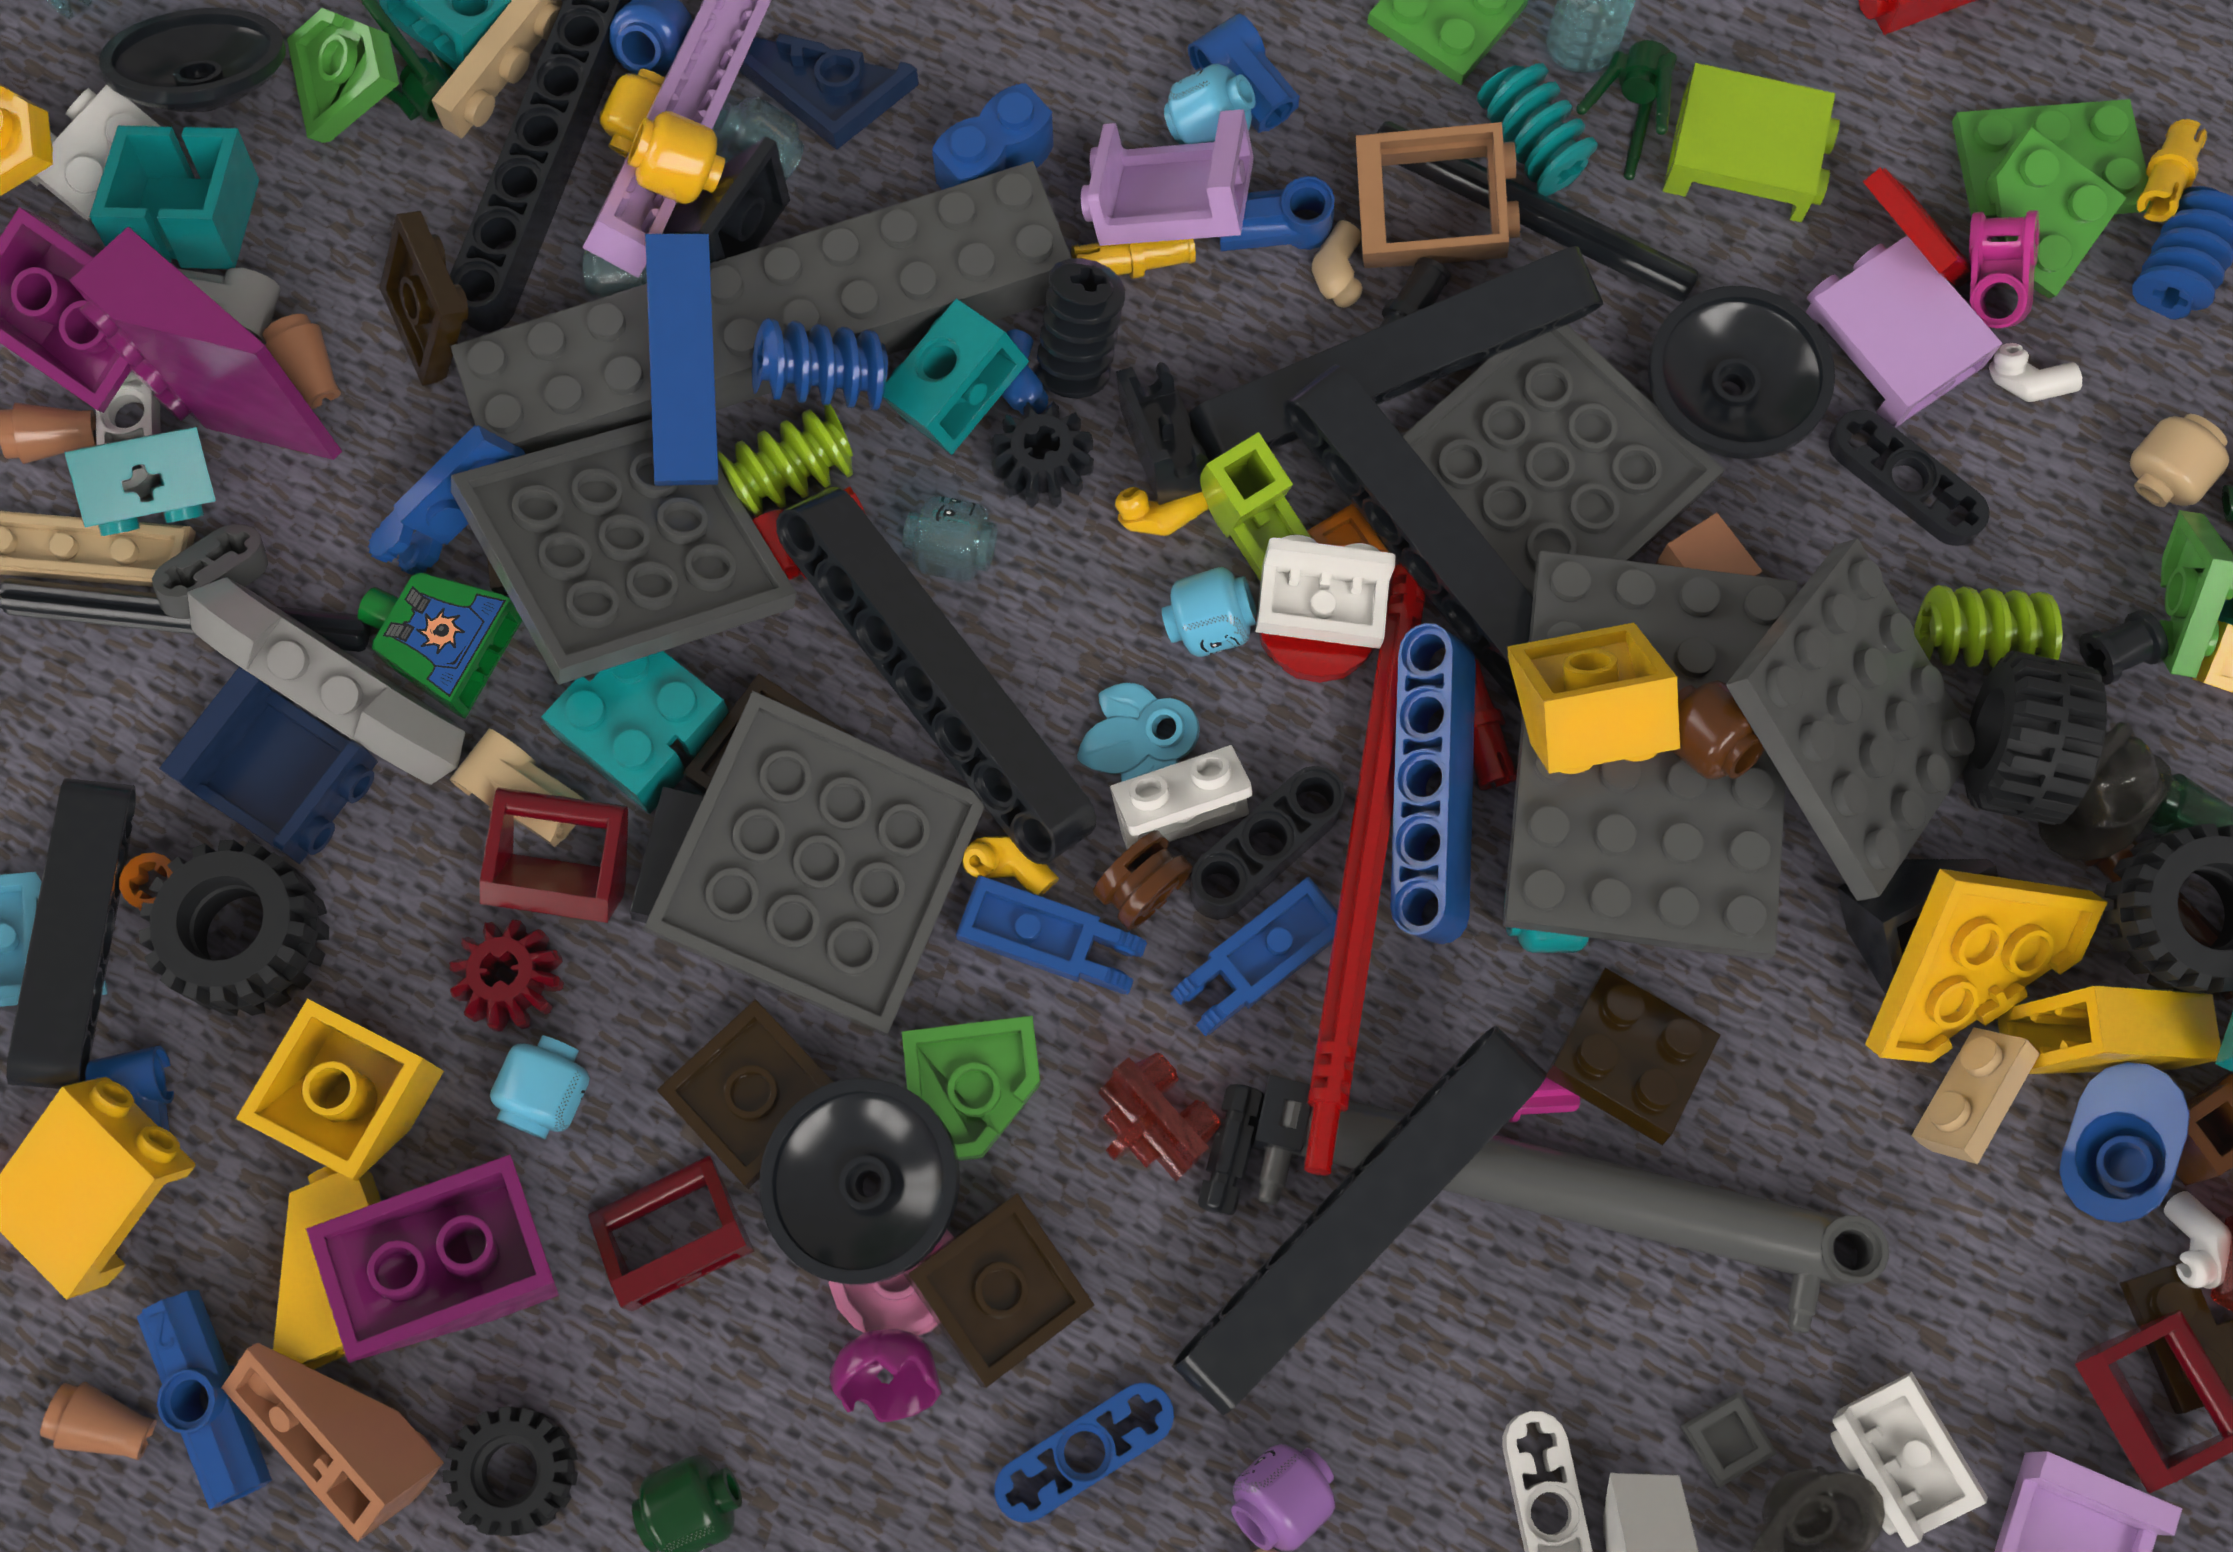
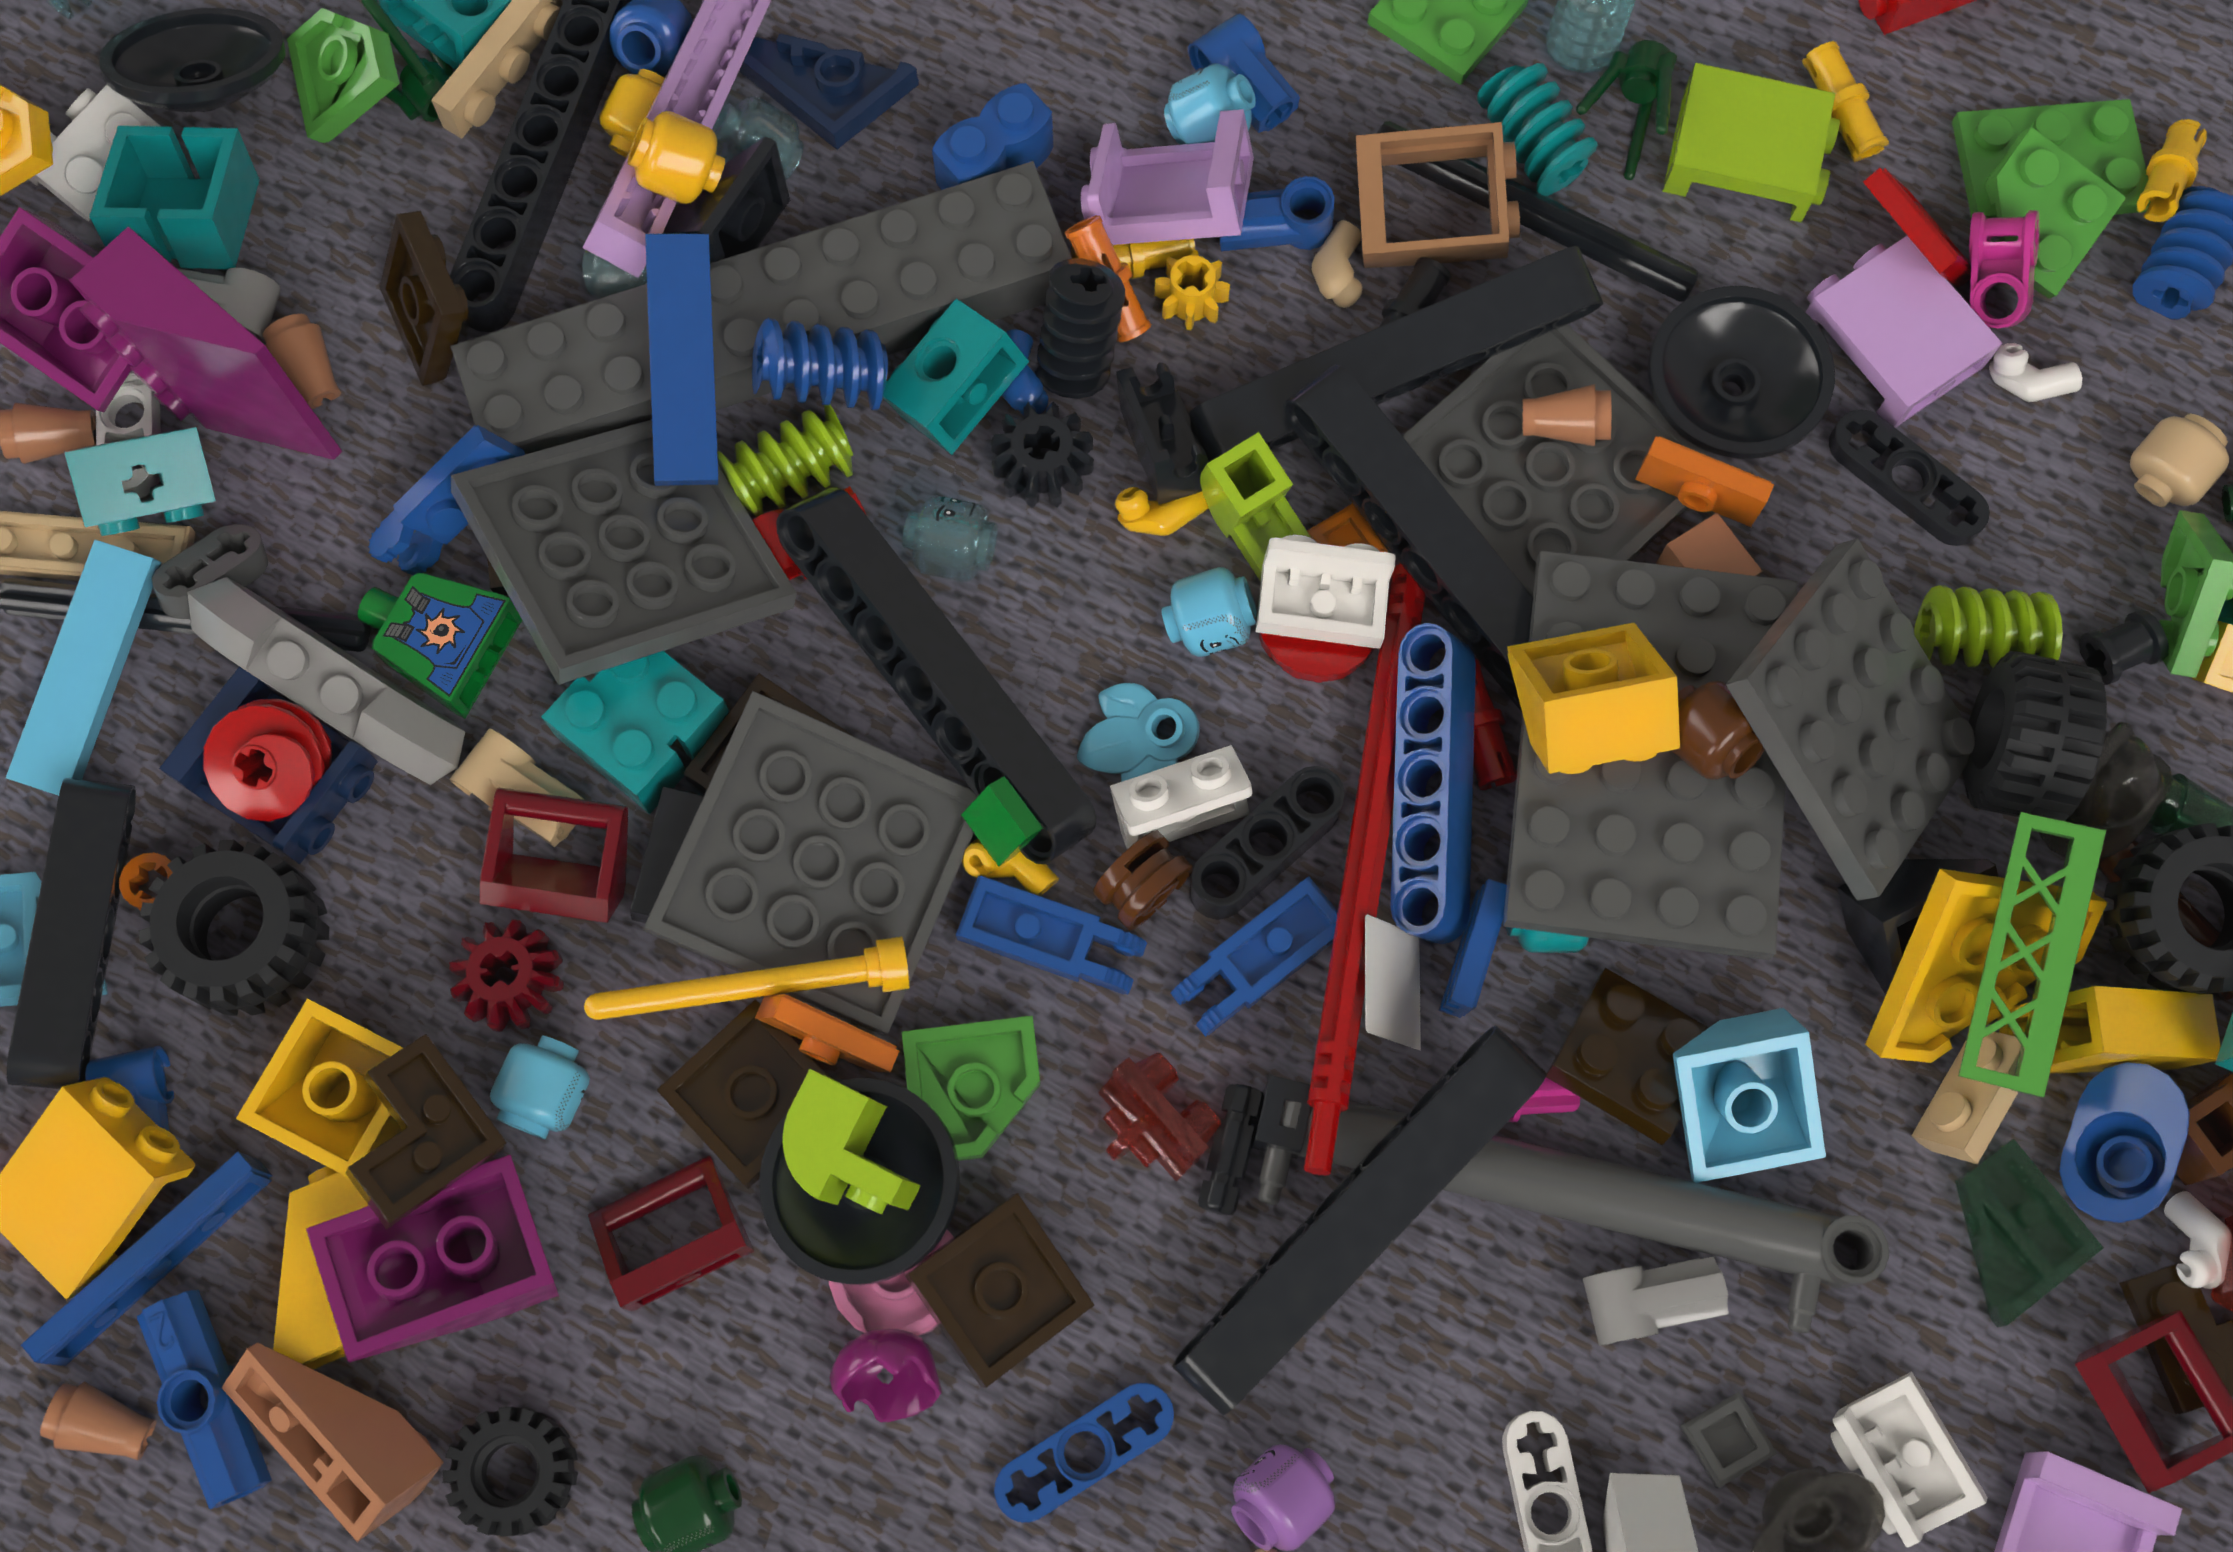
none -> medium azure tile [6,539,162,796]
none -> blue tile [21,1151,272,1366]
none -> red piece [203,699,332,822]
none -> dark brown plate [346,1034,507,1230]
none -> yellow piece [584,936,910,1020]
none -> orange plate [755,994,900,1072]
none -> lime brick [783,1069,921,1214]
none -> green tile [961,776,1043,866]
none -> orange pin [1065,215,1151,343]
none -> yellow gear [1154,249,1230,330]
none -> white sticker [1365,914,1421,1051]
none -> blue tile [1439,879,1507,1018]
none -> nougat cone [1523,384,1611,447]
none -> light grey piece [1583,1257,1729,1346]
none -> orange plate [1635,436,1774,527]
none -> medium azure slope [1673,1008,1826,1183]
none -> yellow pin [1802,41,1889,162]
none -> clear green wing [1955,1139,2104,1328]
none -> bright green fence [1958,812,2106,1097]

